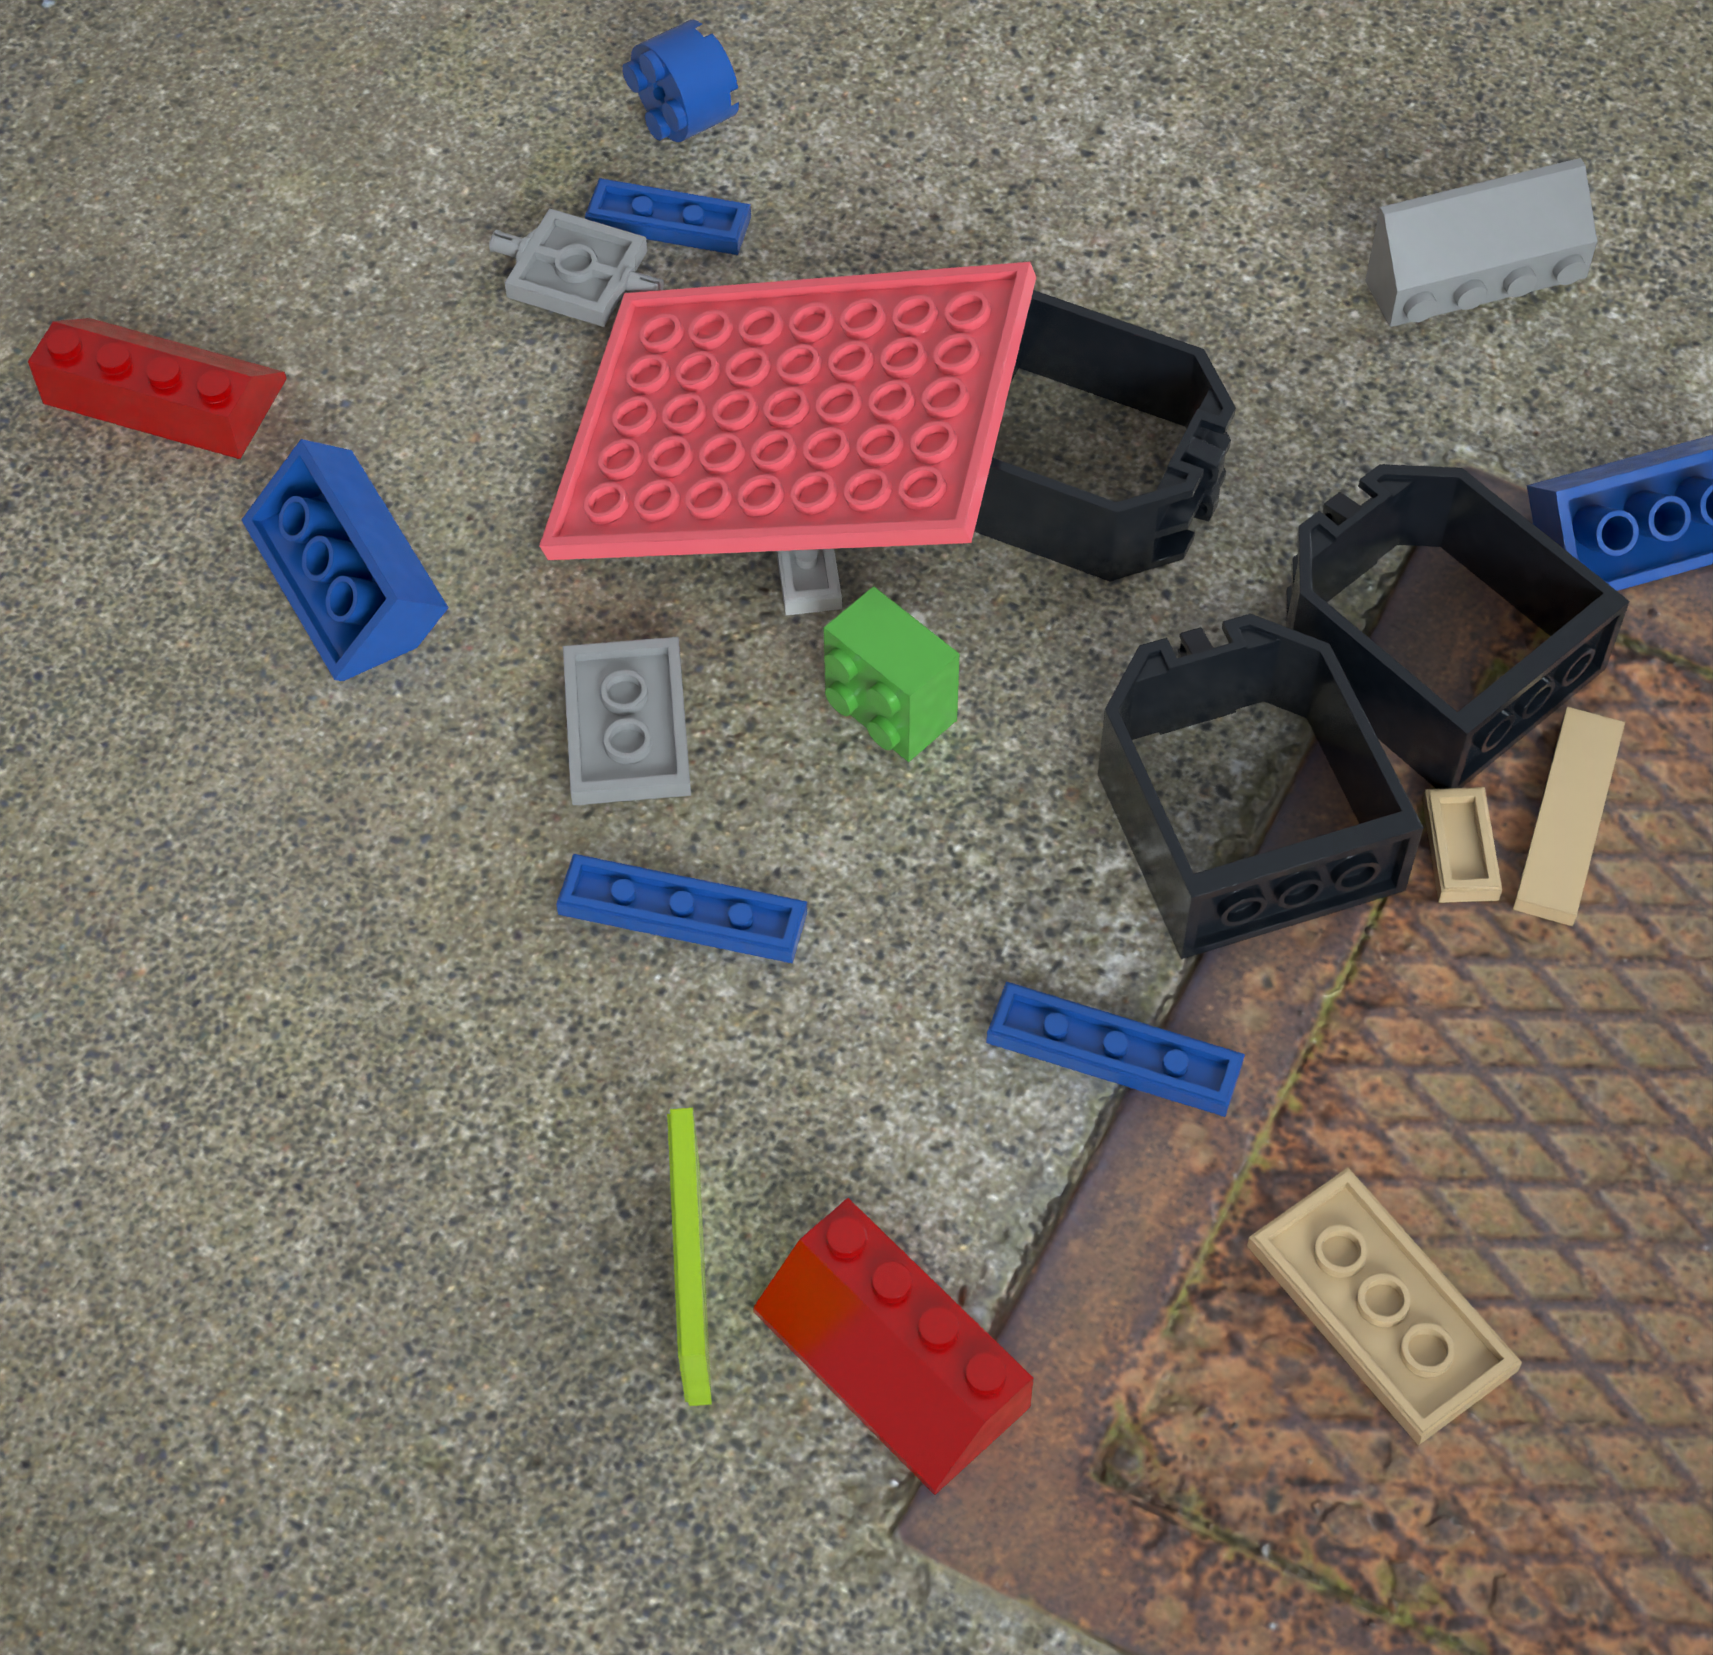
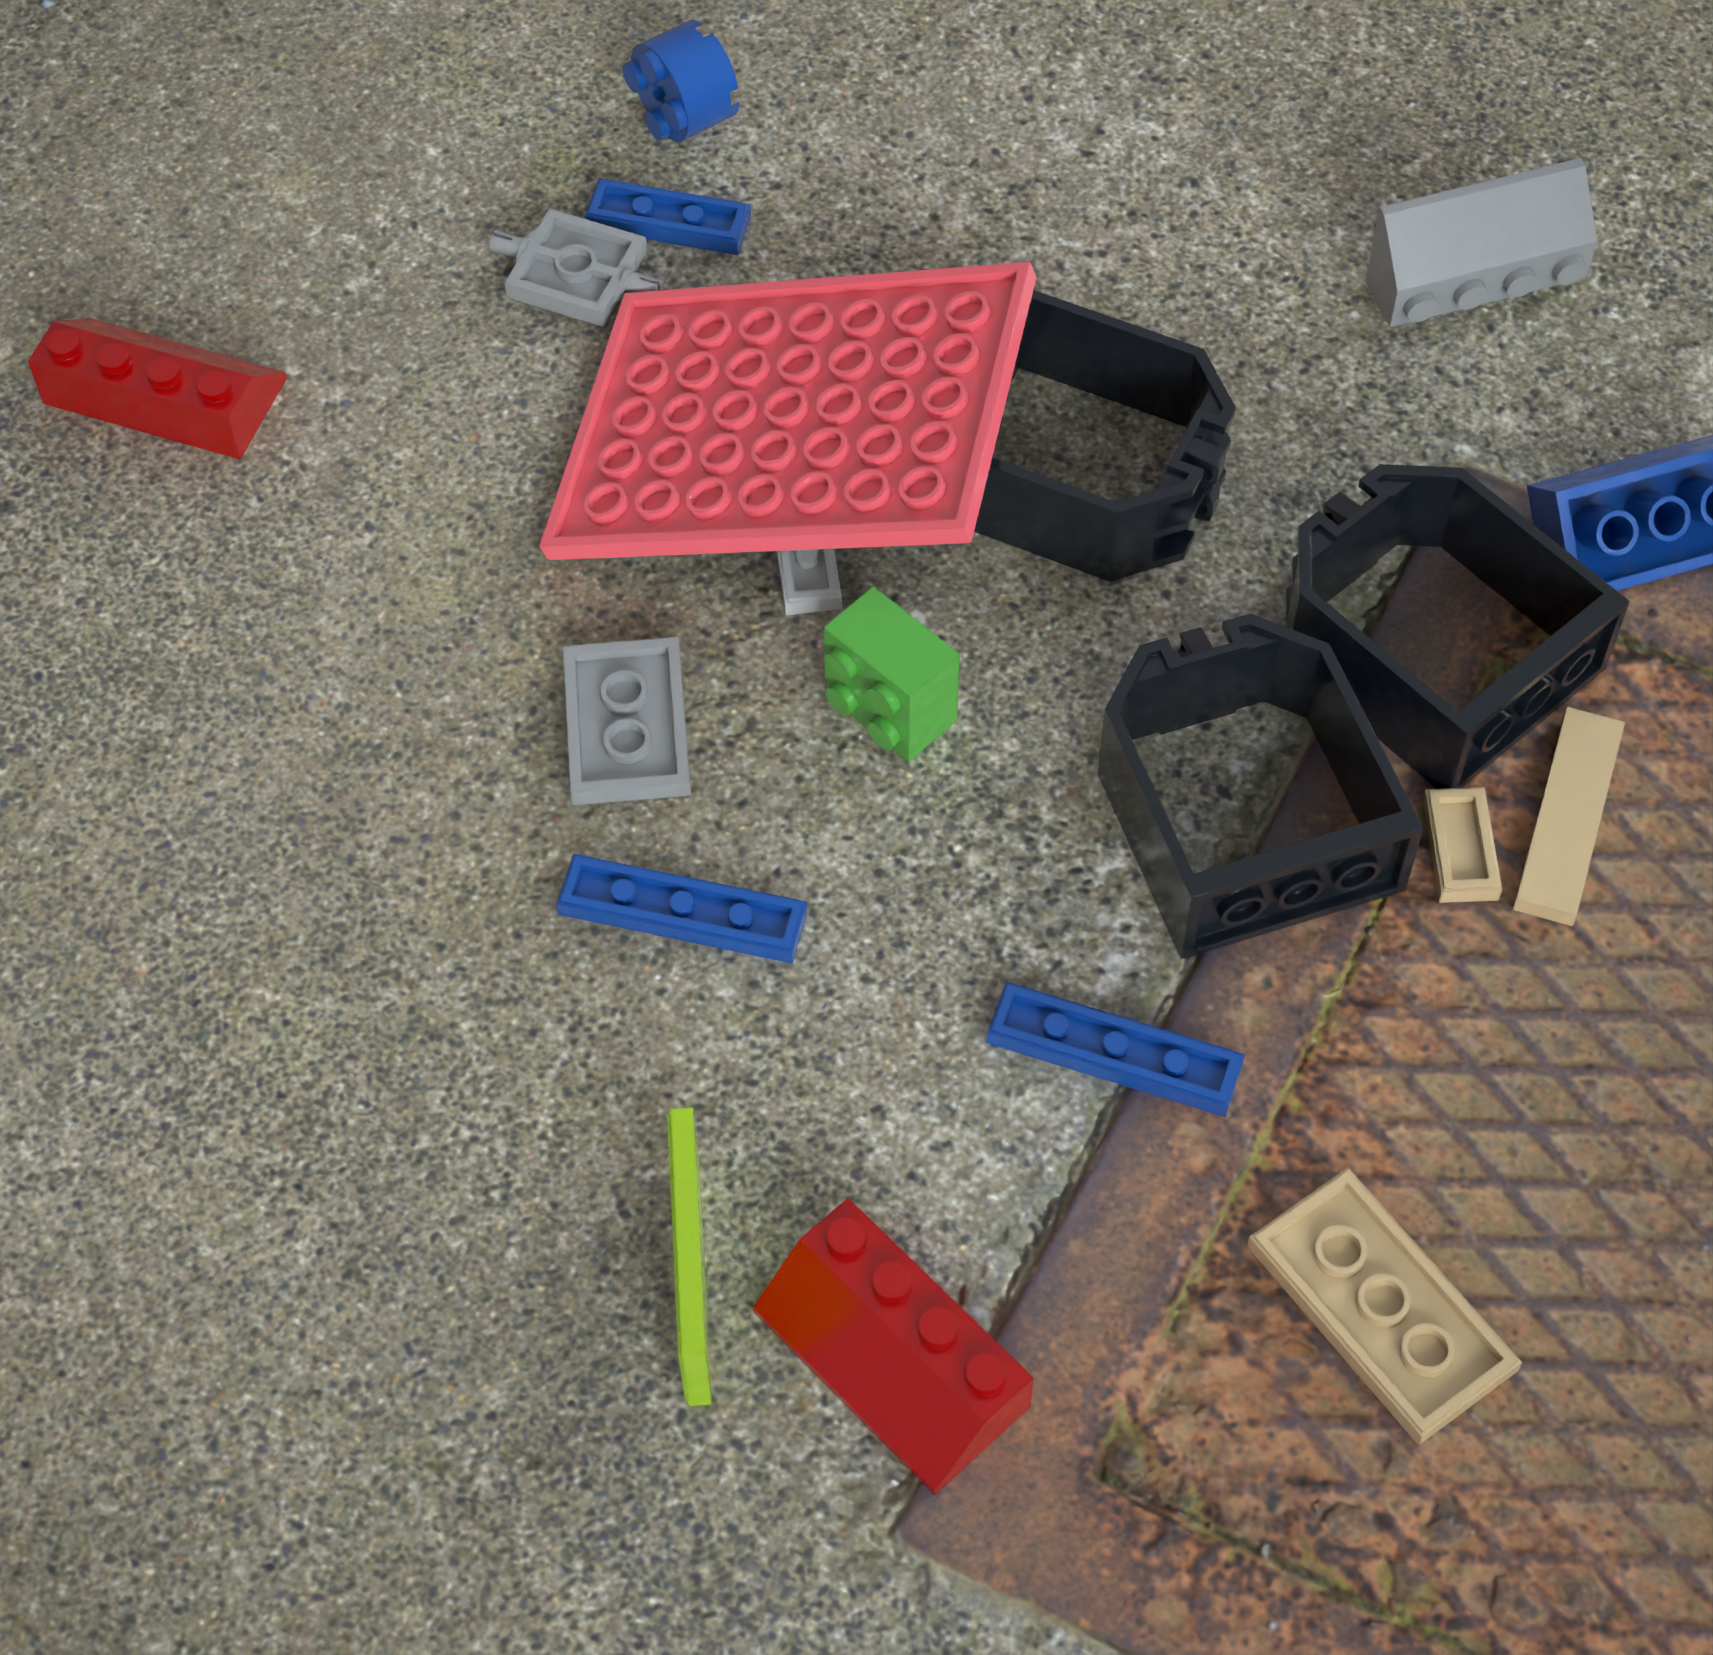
blue slope [241,439,449,681] -> none

